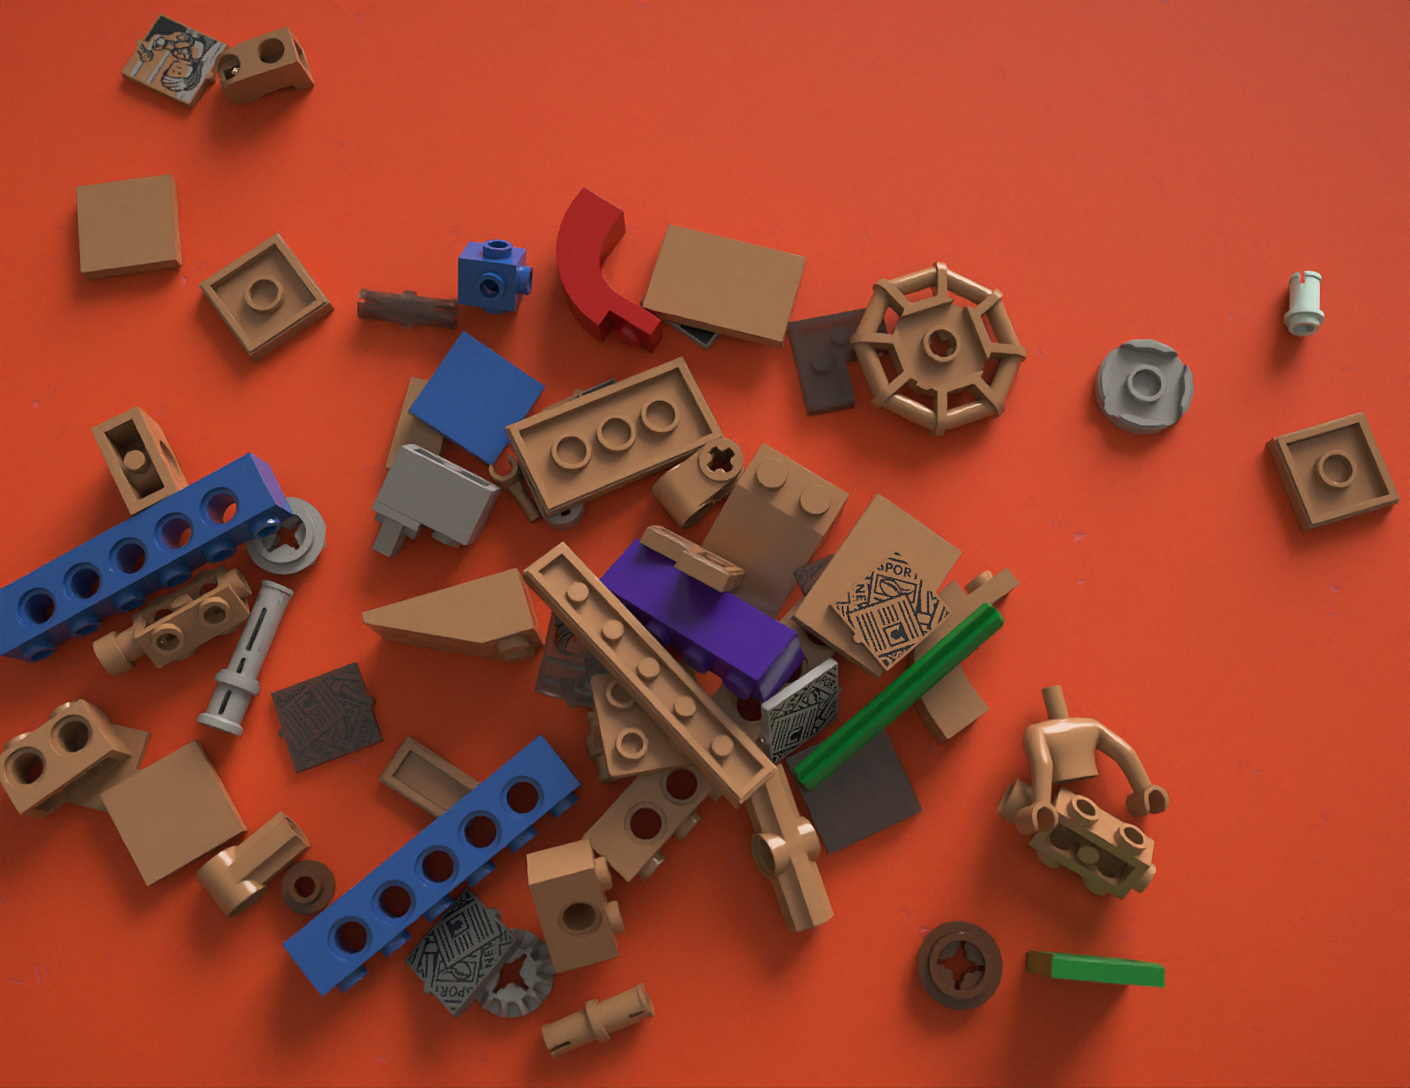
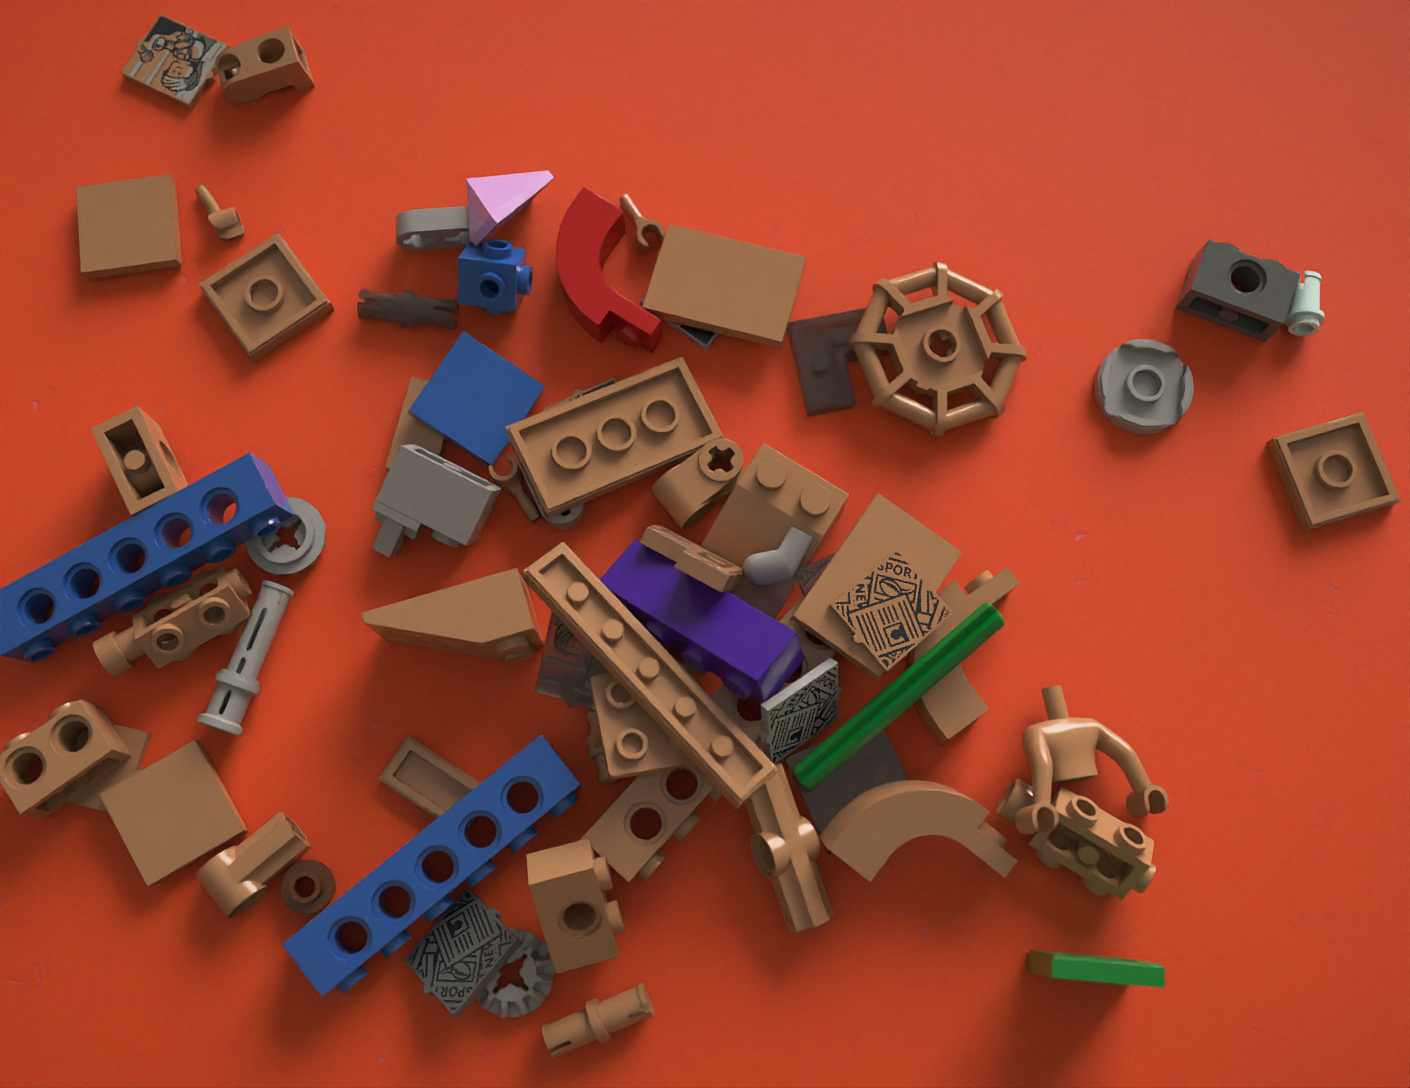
clear smoke piece [271,662,384,773] -> none
reddish brown gear [916,921,1003,1010] -> none
none -> medium nougat hand [195,185,245,240]
none -> light grey beam [396,206,486,251]
none -> lavender slope [466,170,554,246]
none -> medium nougat hand [619,194,665,253]
none -> light grey arm [743,526,813,586]
none -> medium nougat arch [818,780,1018,882]
none -> dark grey brick [1175,239,1301,342]

